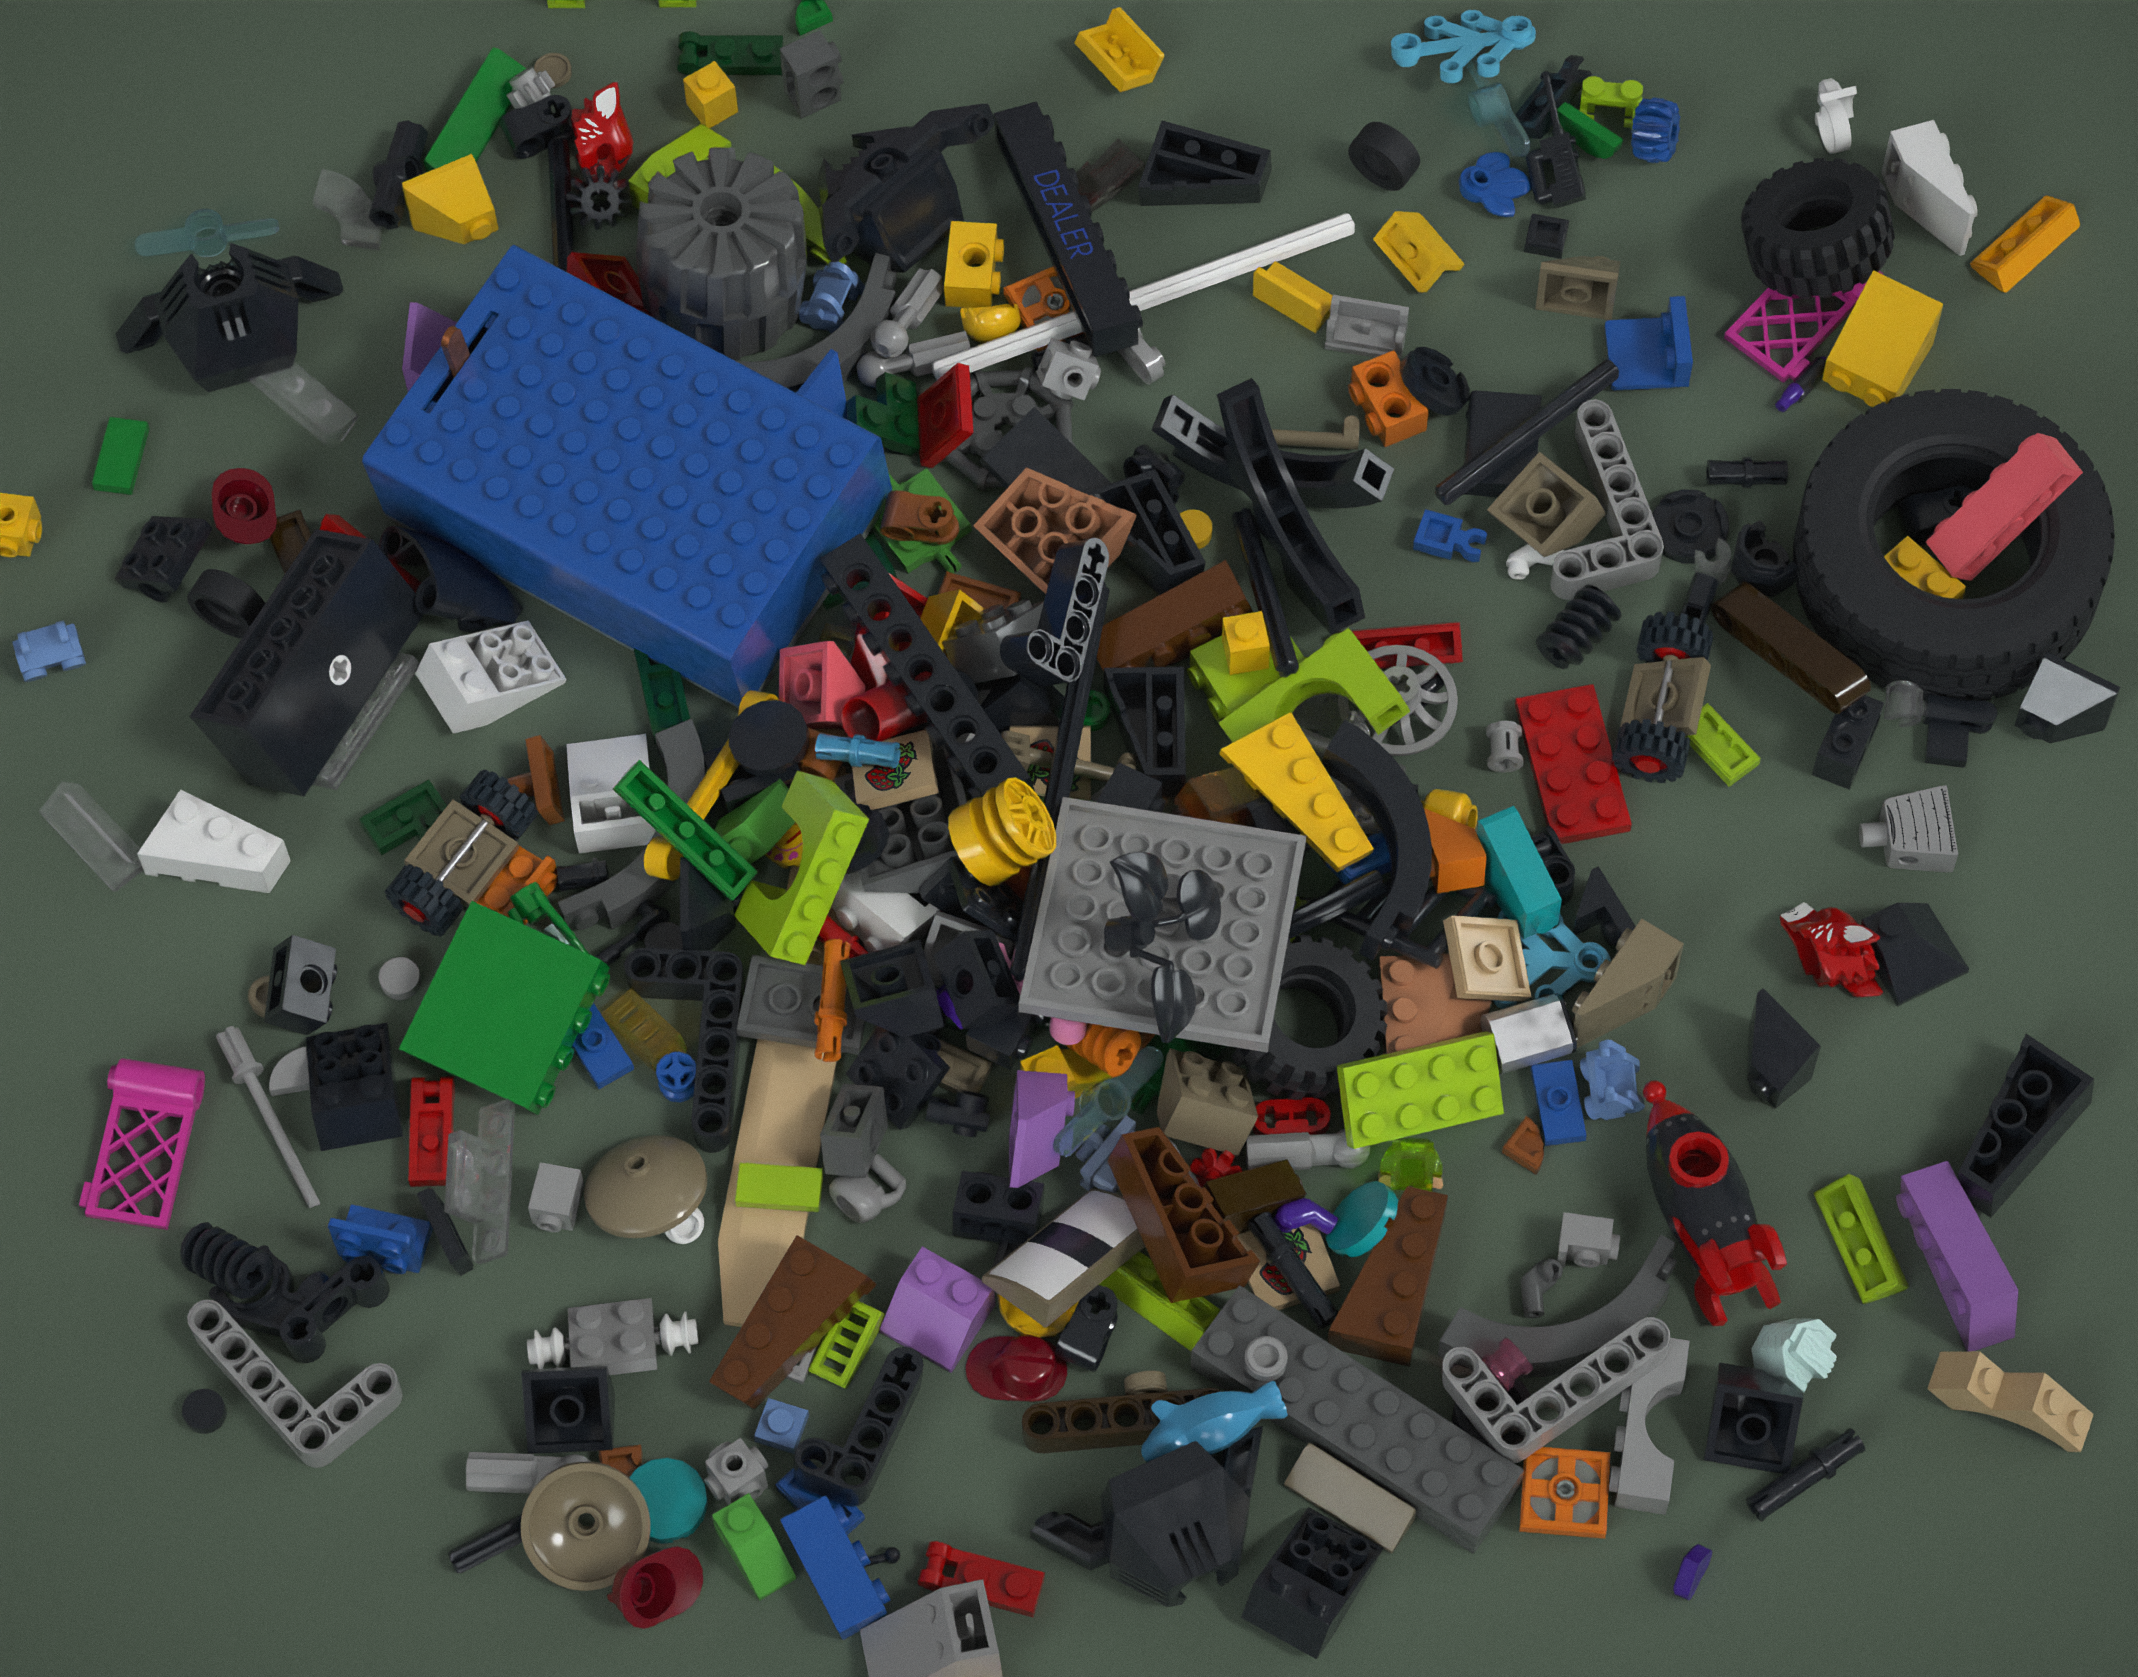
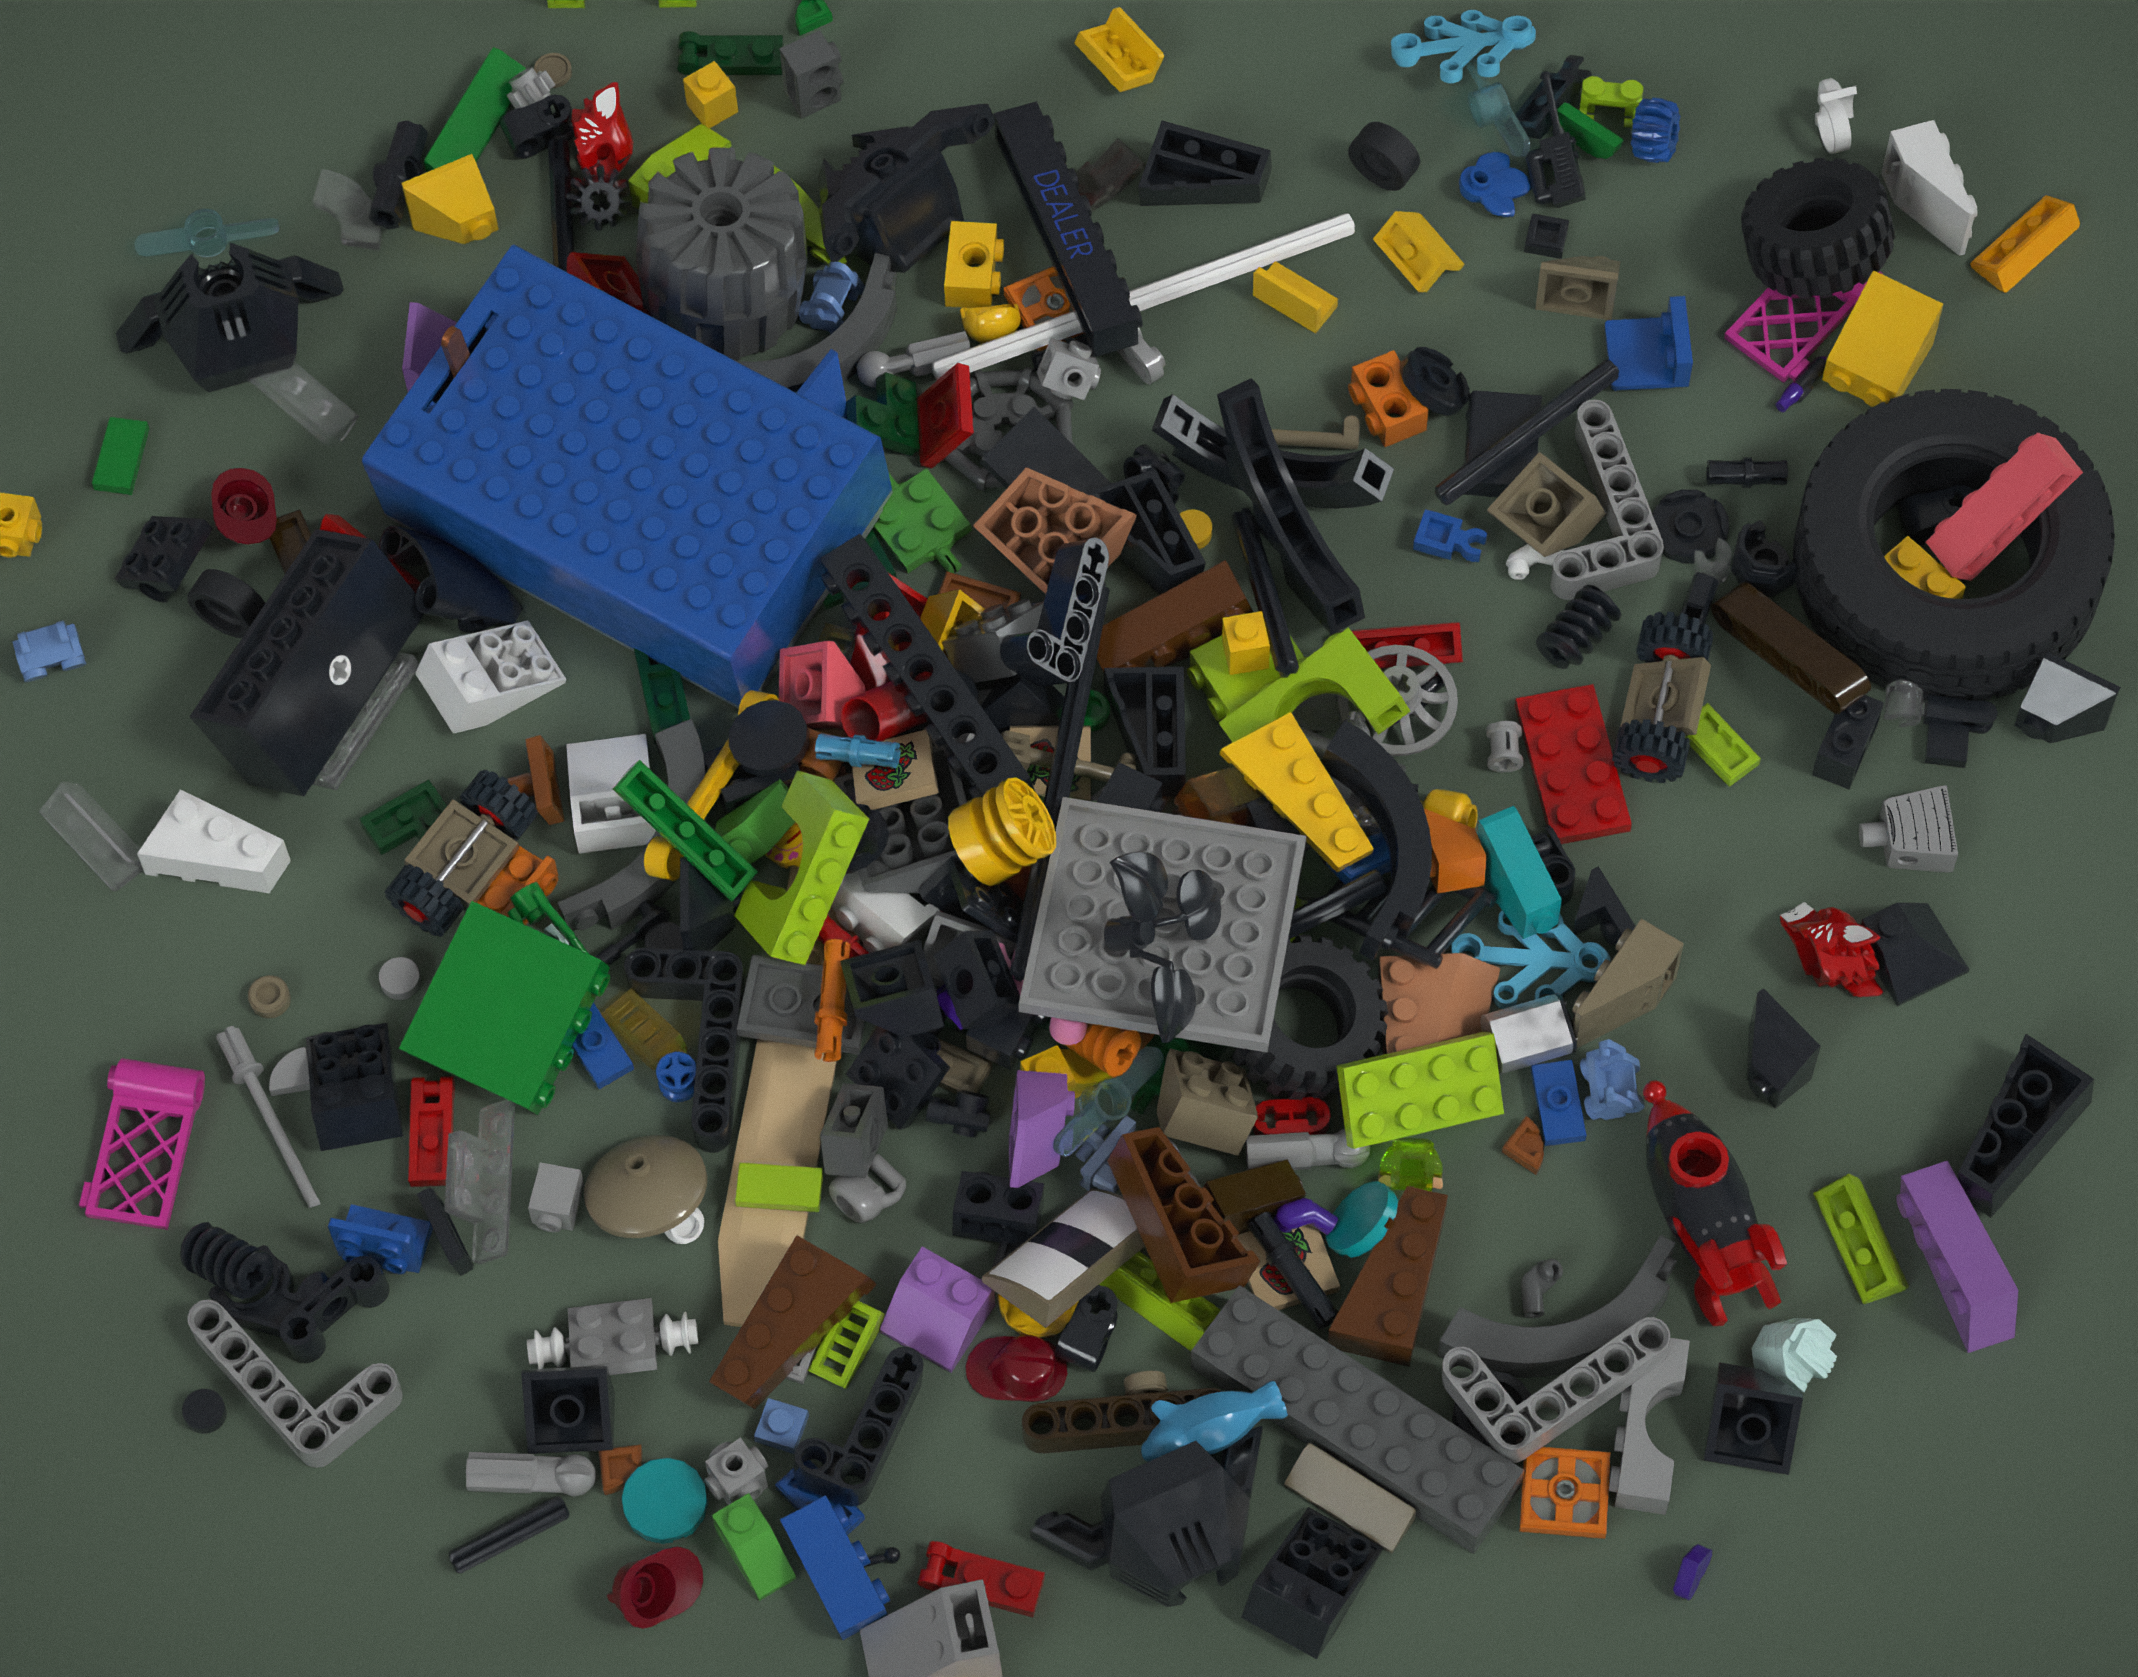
black brick [264,935,337,1035] -> none
dark tan dish [521,1461,651,1591] -> none
black pin [557,857,609,892] -> none
light grey piece [870,268,944,358] -> none
dark orange piece [880,491,959,545] -> none
red plant [1190,1148,1242,1188] -> none
light grey tile [1245,1336,1288,1382] -> none
light grey hinge [1325,295,1409,361] -> none
tan tile [1443,916,1531,1002] -> none
clear pink wheel [1481,1337,1534,1392] -> none
light grey brick [1557,1212,1620,1268] -> none
black pin [1746,1428,1866,1522] -> none
tan arch [1927,1351,2094,1452] -> none

